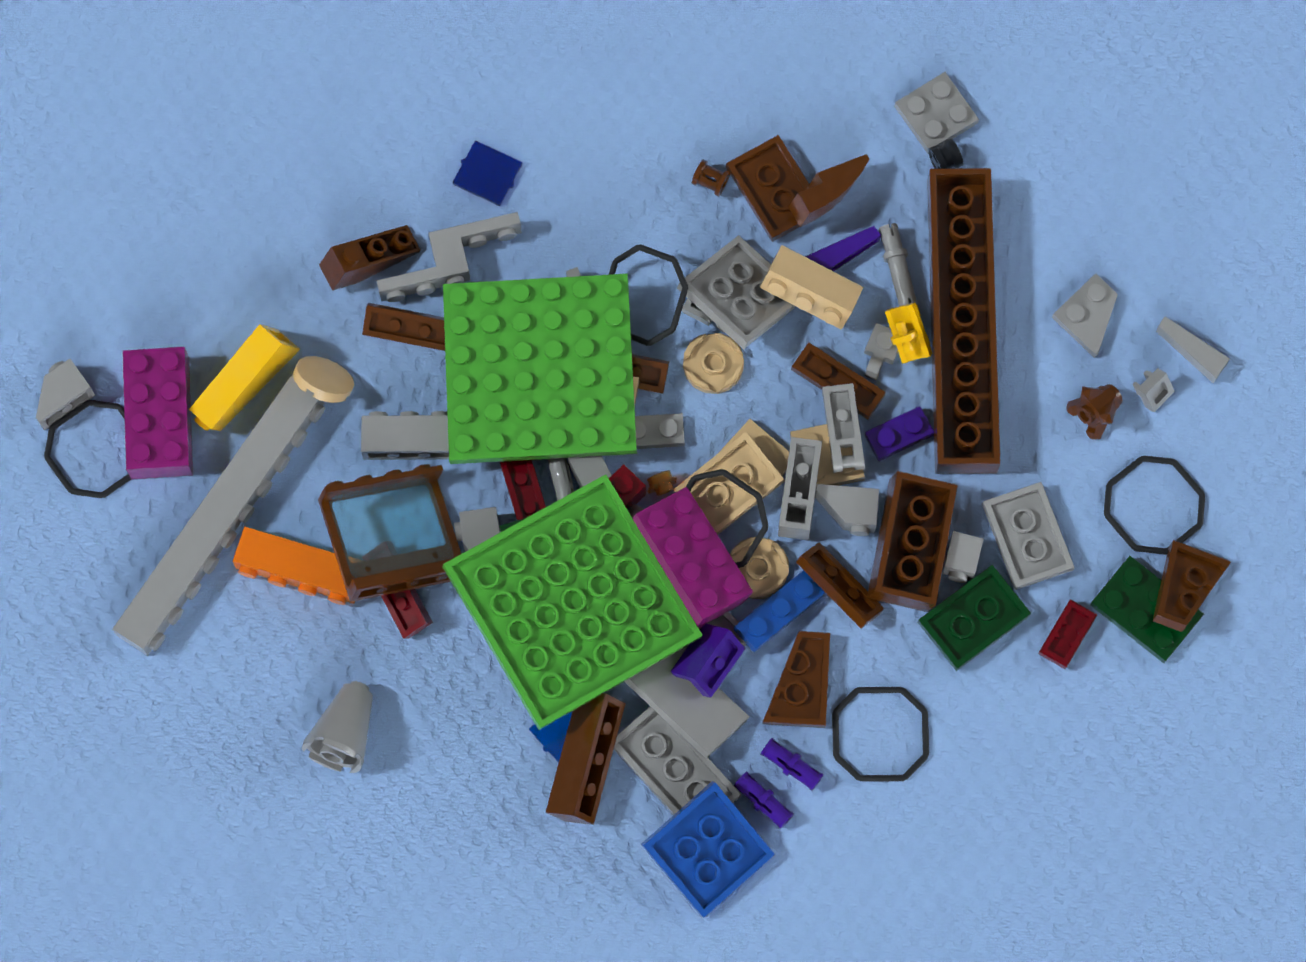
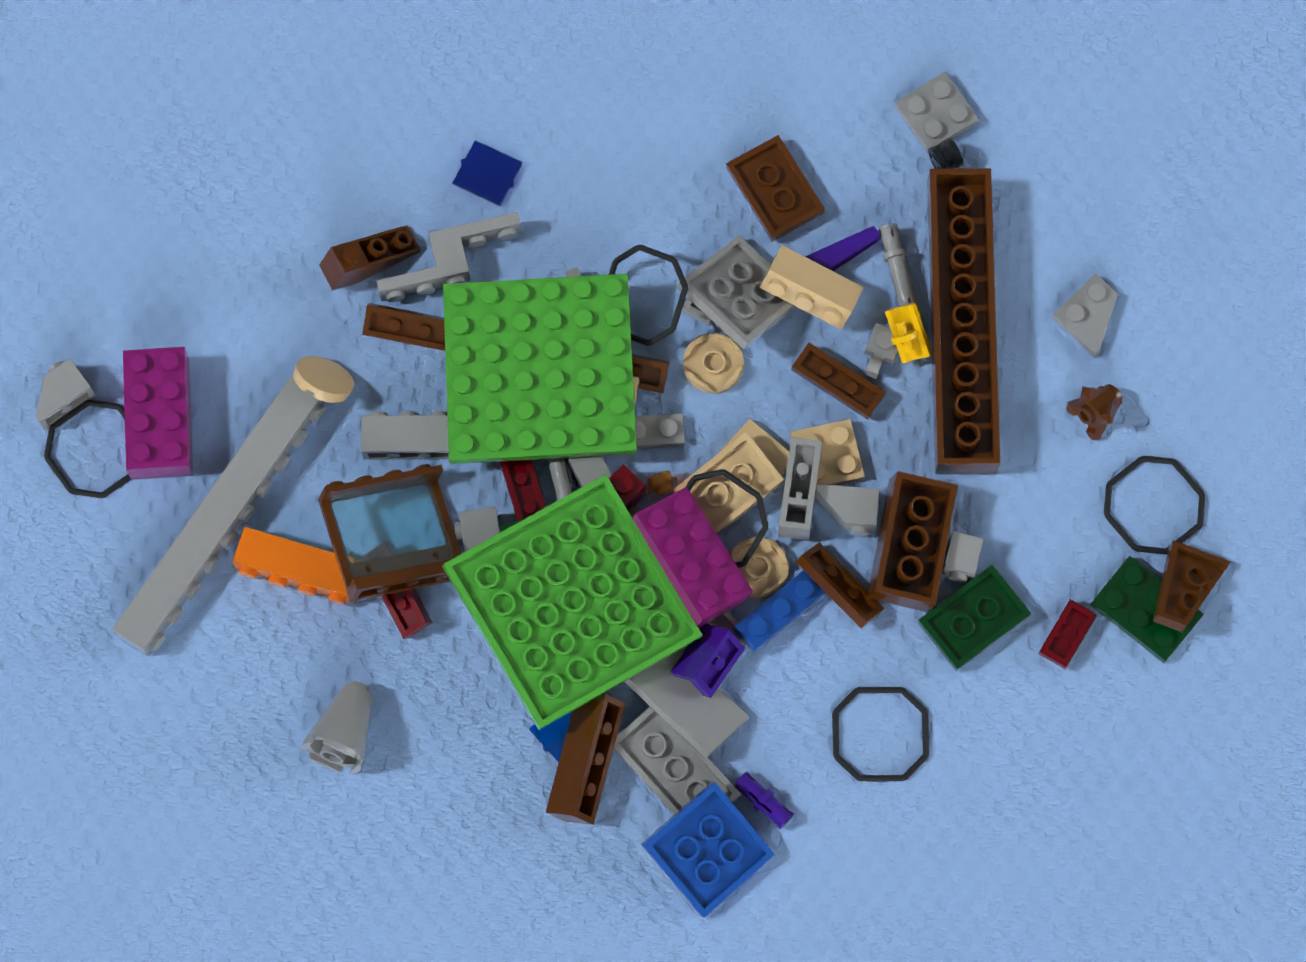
yellow slope [189,324,300,431] -> none
reddish brown bush [691,159,730,197] -> none
dark purple pin [760,738,824,791] -> none
reddish brown wing [762,631,830,728] -> none
reddish brown slope [789,154,869,227] -> none
light grey plate [822,383,865,473] -> none
dark purple plate [864,406,934,462] -> none
light grey plate [982,482,1075,590] -> none
light grey tile [1133,368,1175,412] -> none
light grey piece [1156,317,1230,383] -> none

